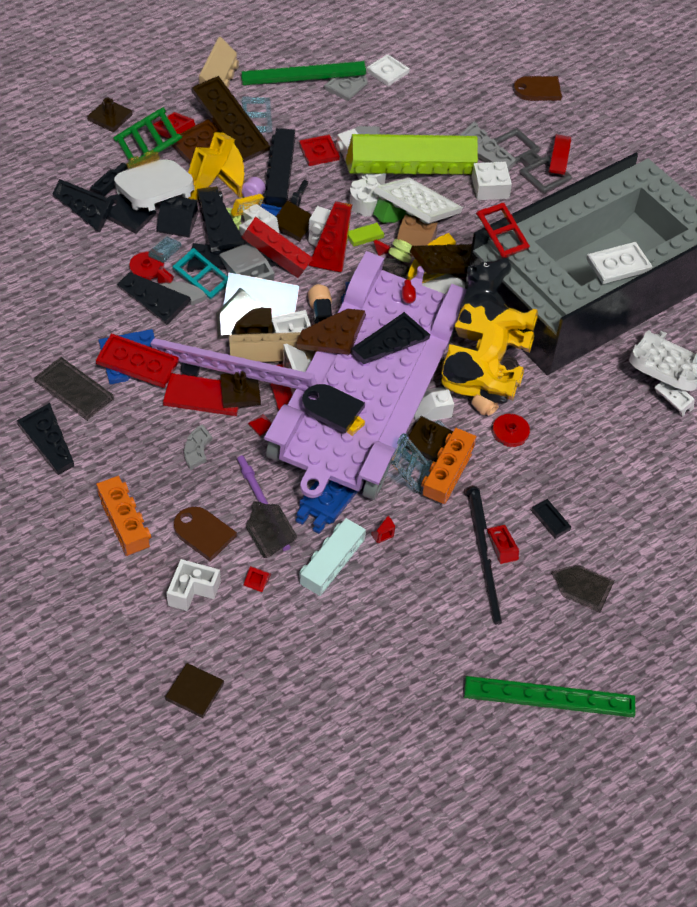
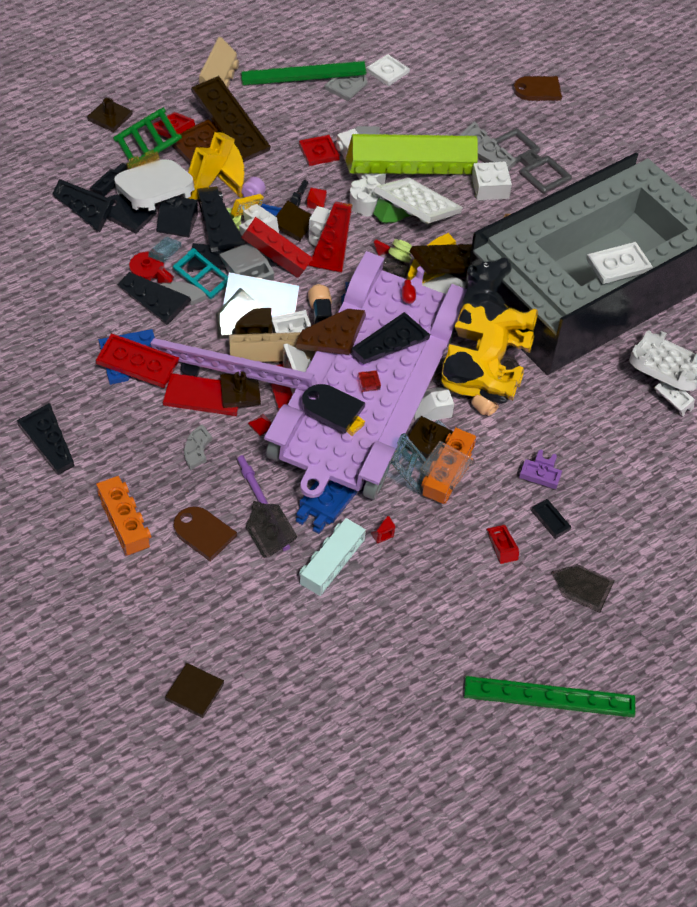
clear smoke tile [34,357,114,421] -> none
white brick [167,559,221,611] -> none
clear light blue window [242,96,272,133] -> none
red slope [243,566,271,592] -> none
black brick [263,128,295,208] -> none
lime tile [348,223,384,247] -> none
medium nougat slope [397,215,438,256] -> none
black bar [465,485,502,625] -> none
red window [476,202,530,258] -> none
red plate [492,414,530,447] -> none
red slope [549,134,572,175] -> none
none -> red slope [307,188,327,209]
none -> clear red tile [357,370,381,392]
none -> clear tile [420,441,474,490]
none -> medium lavender plate [519,450,562,489]

